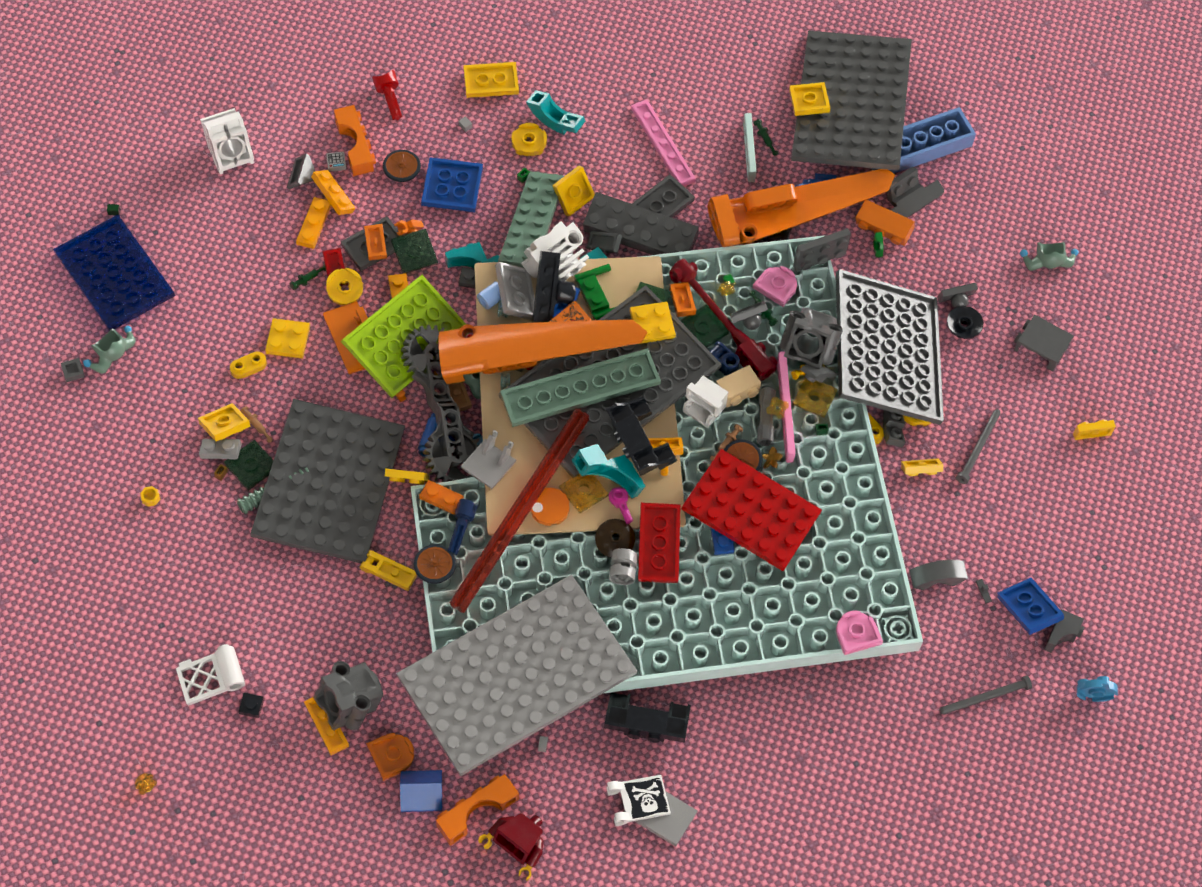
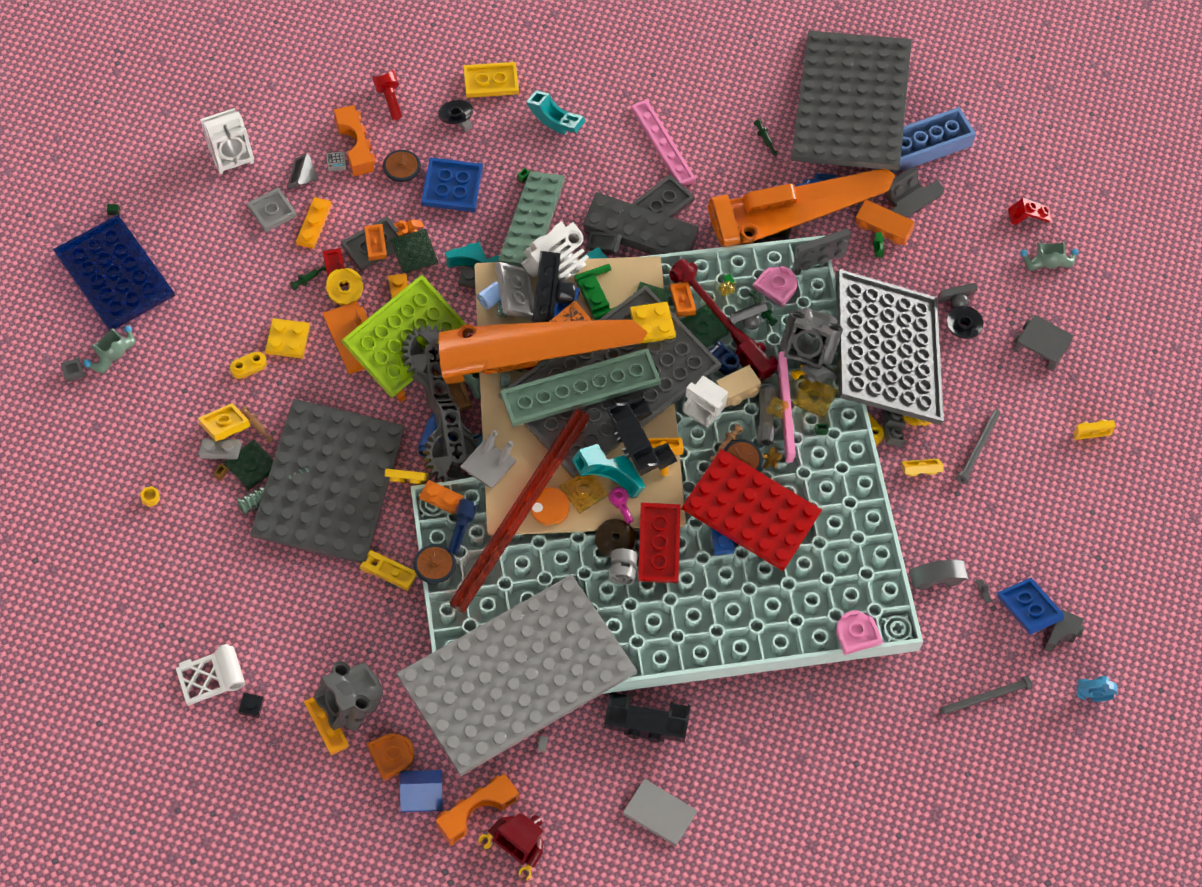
clear yellow plate [135,773,157,795] -> none
light orange plate [311,170,355,215] -> none
yellow plate [511,123,547,156] -> none
yellow plate [552,166,595,216] -> none
flag [606,775,671,826] -> none
light aqua tile [743,113,757,182] -> none
yellow plate [789,82,830,116] -> none
none -> light grey tile [247,187,297,233]
none -> black dish [438,100,473,124]
none -> red bracket [1008,198,1052,225]

